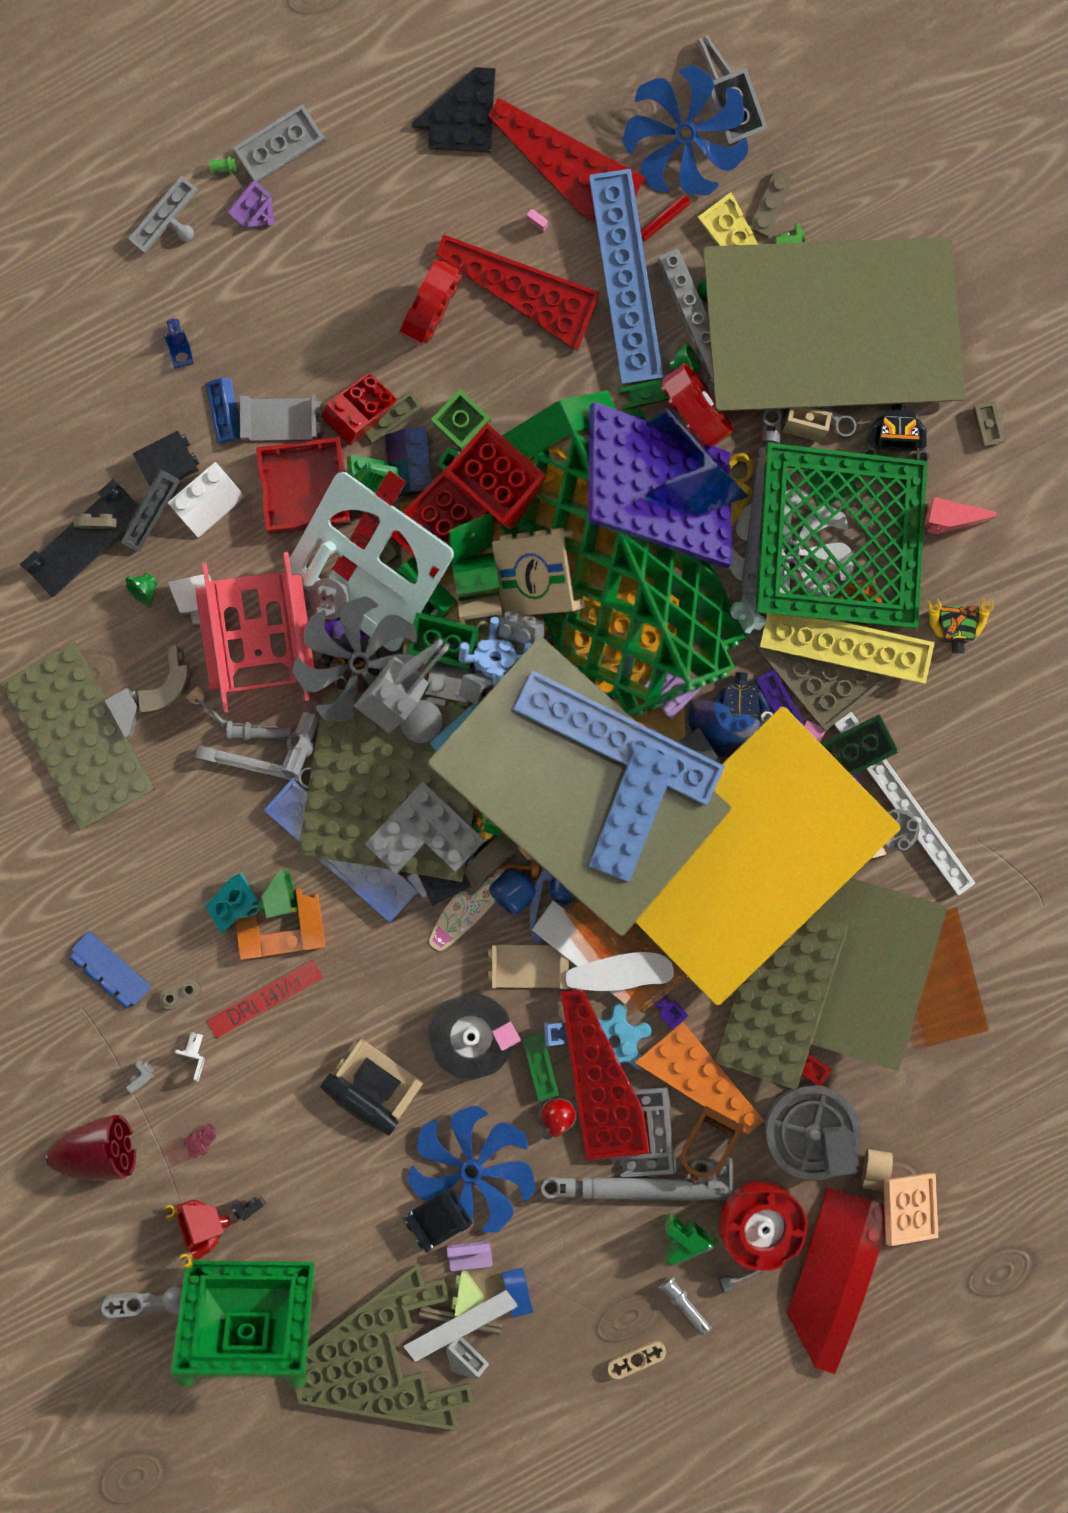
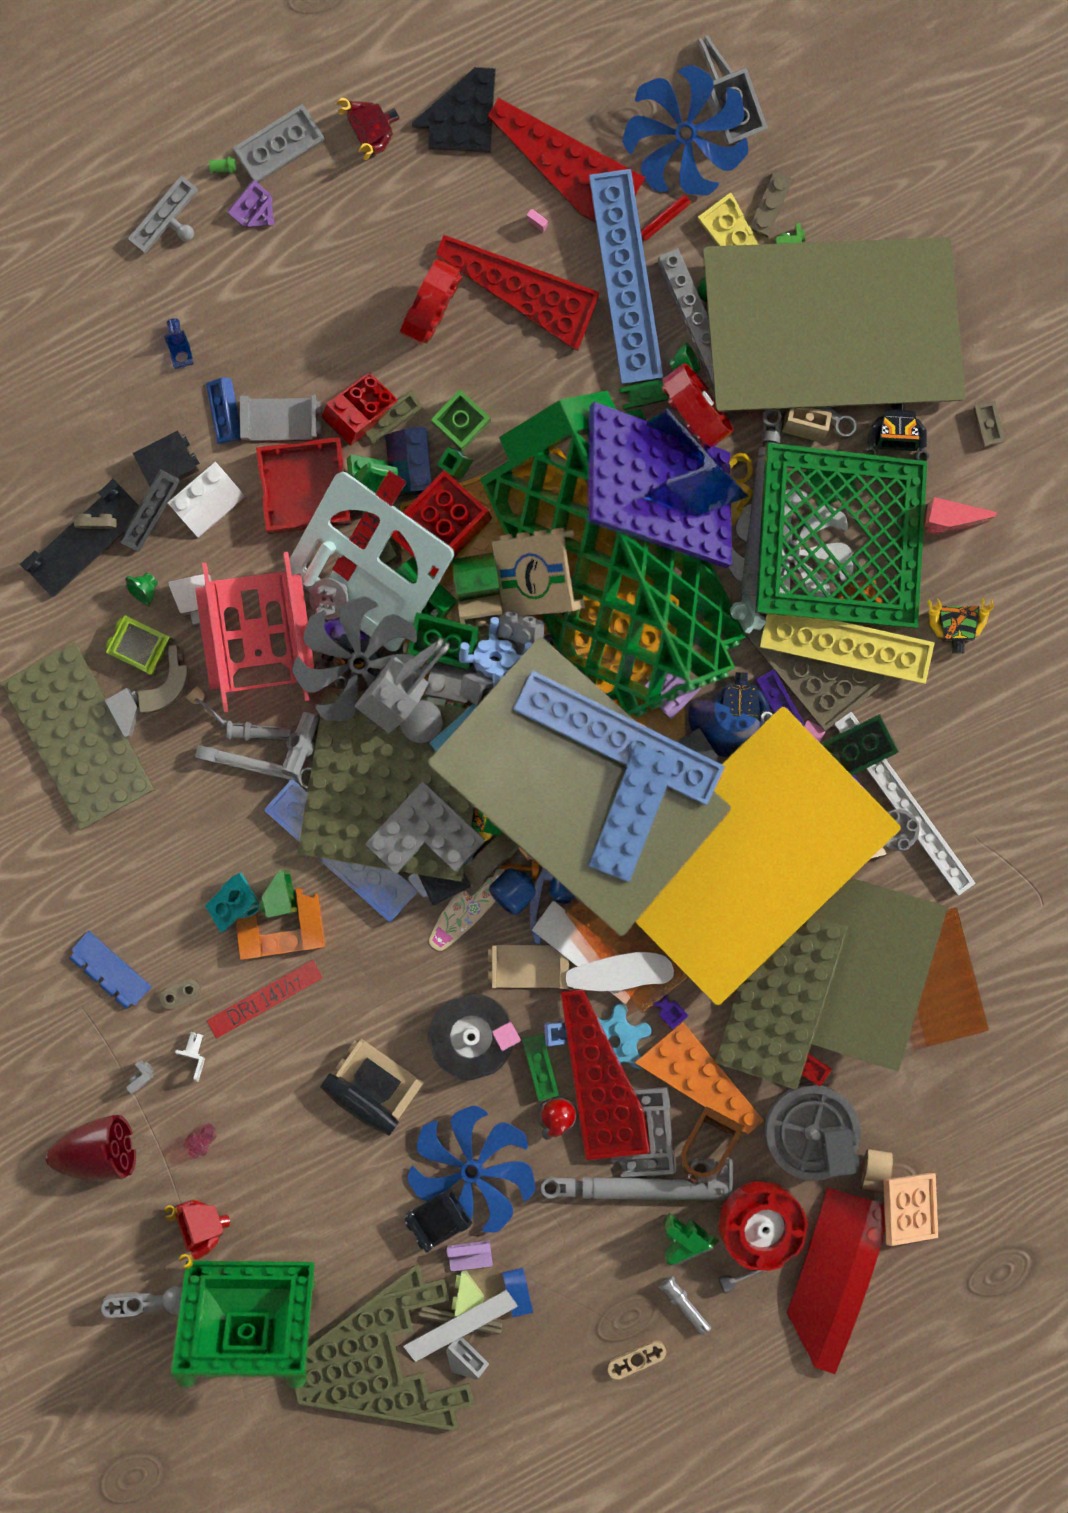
black bracket [231,1196,266,1221] -> none
red slope [445,423,547,530] -> none
green piece [449,513,493,564] -> none
none -> window [106,615,173,676]
none -> dark red torso [336,98,400,160]

